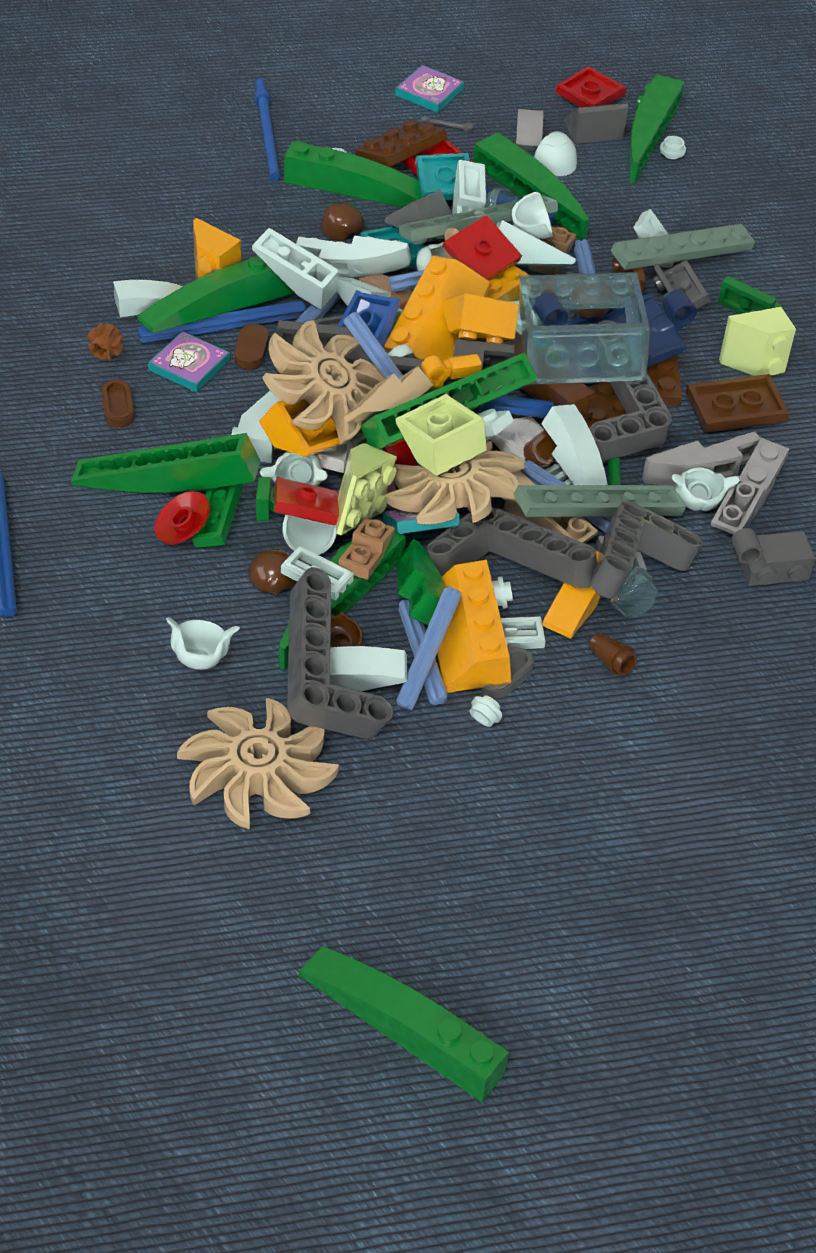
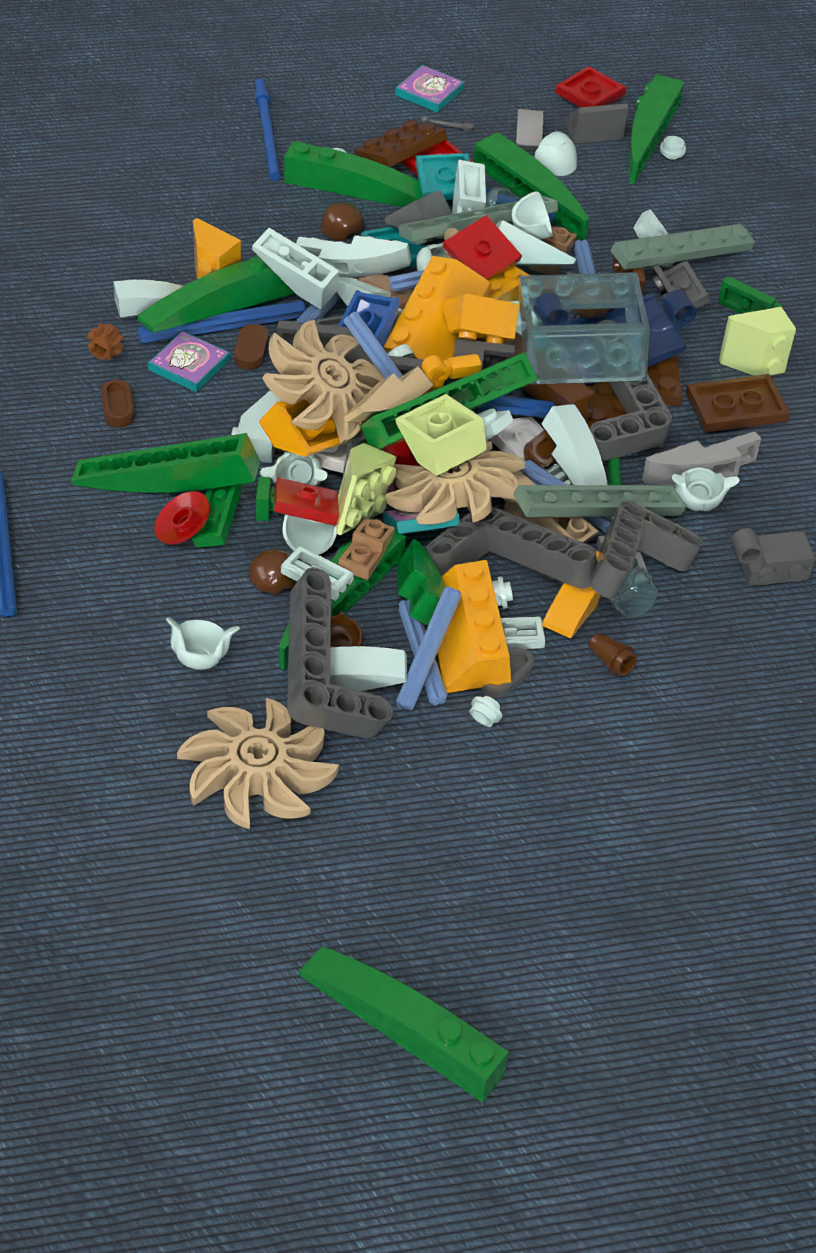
light grey slope [711,438,789,534] -> none

